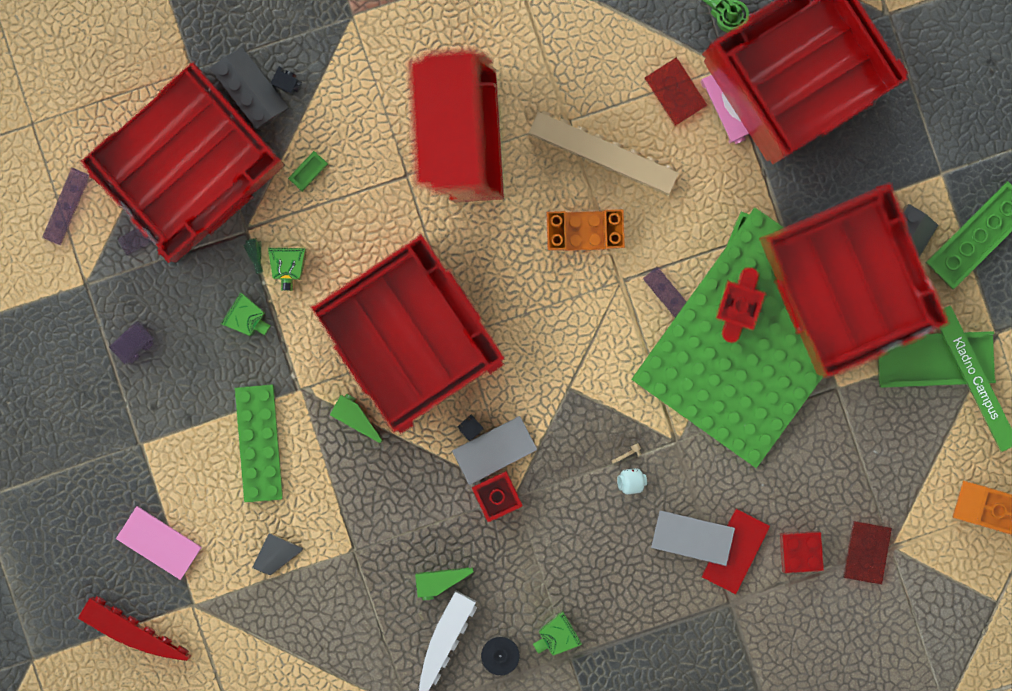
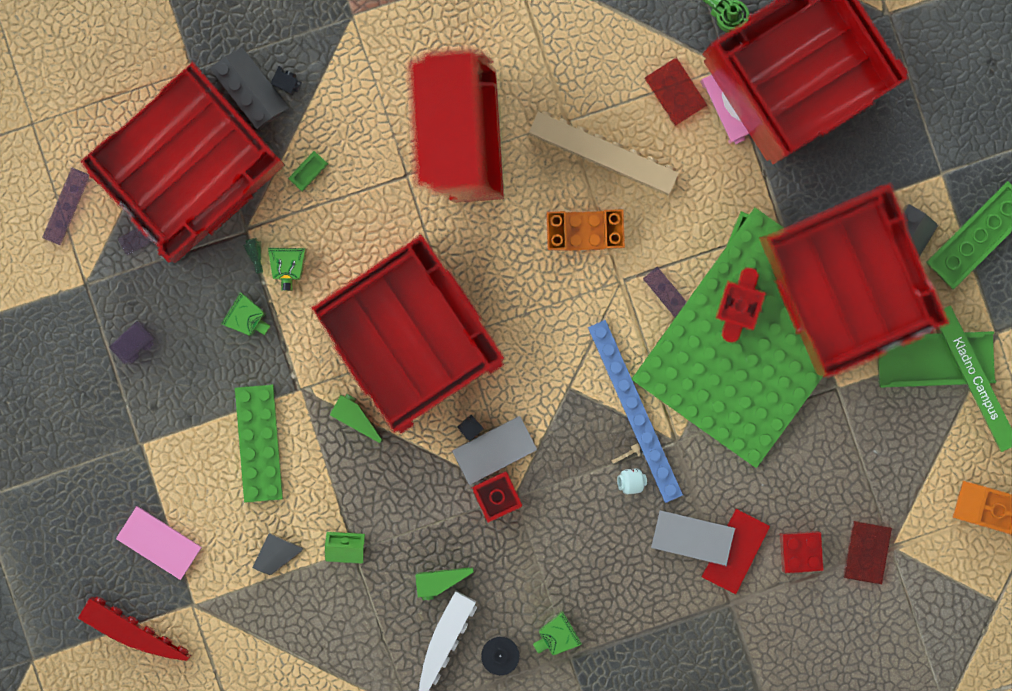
none -> bright green panel [325,532,365,563]
none -> medium blue plate [588,320,683,503]

